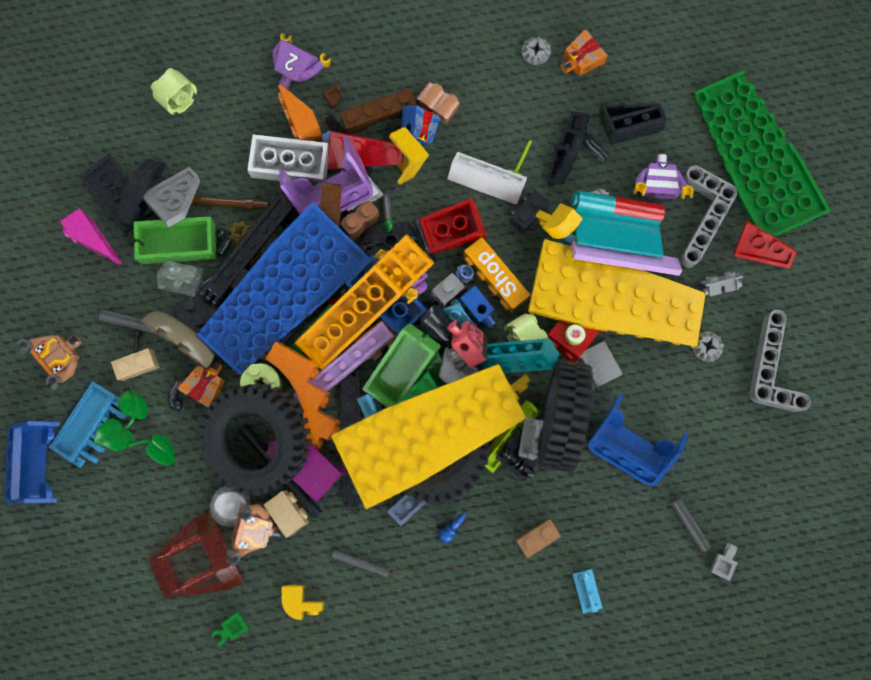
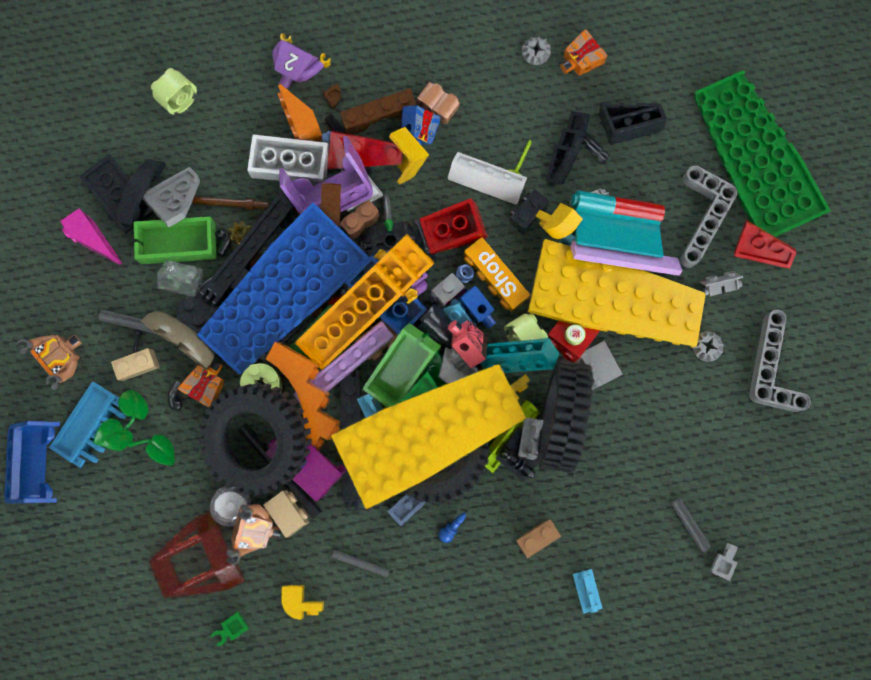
blue windscreen [588,394,688,486] -> none
torso [633,154,694,199] -> none

